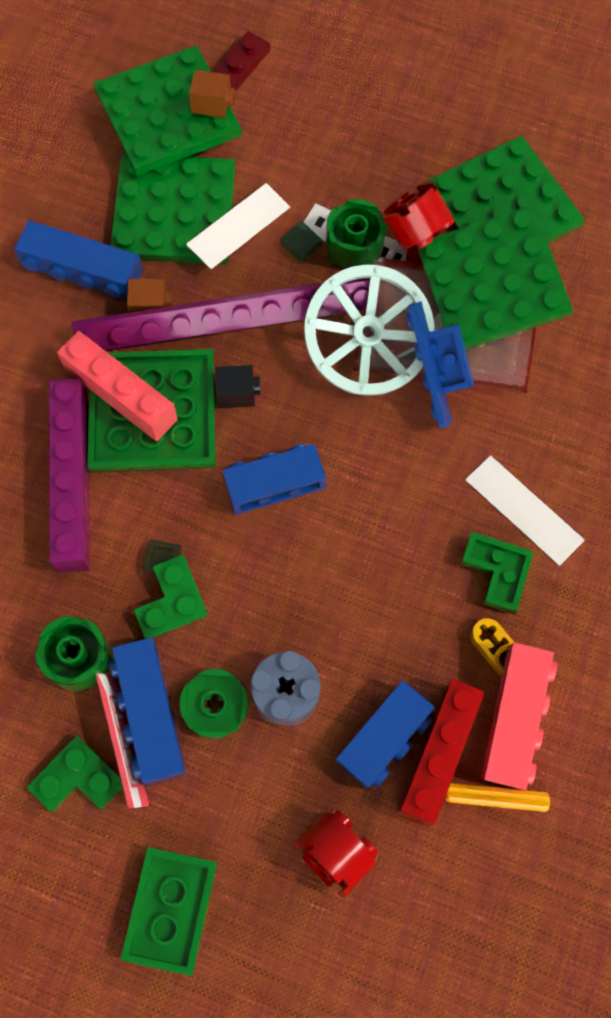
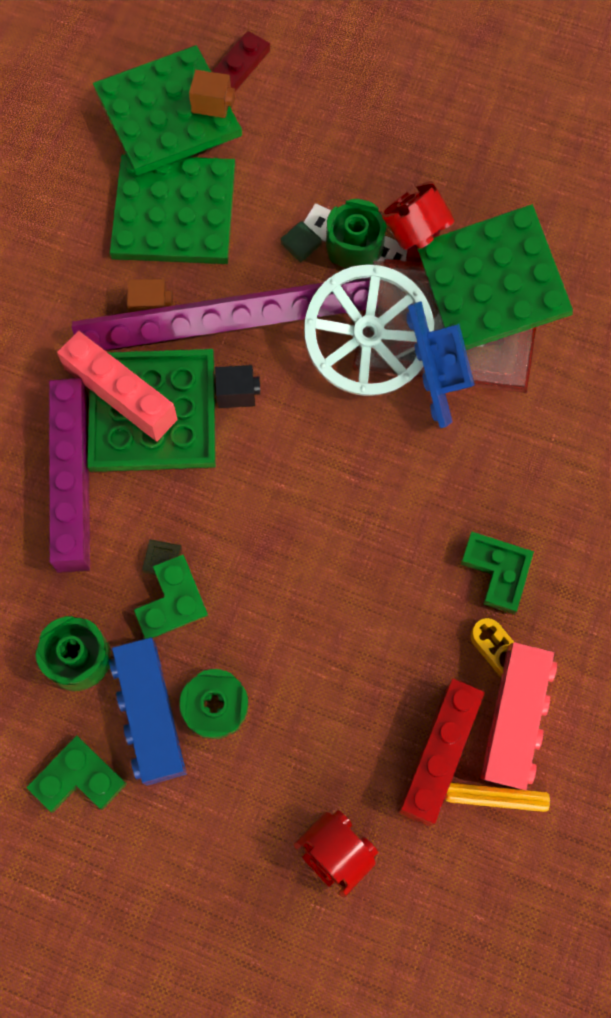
blue brick [14,220,143,299] -> none
coral sticker [96,673,149,808] -> none
green plate [120,847,218,976] -> none
white sticker [186,183,290,269] -> none
blue brick [222,444,326,515] -> none
sand blue brick [251,651,321,726] -> none
blue brick [335,680,435,790] -> none
green plate [426,135,585,243] -> none
white sticker [465,455,584,566] -> none

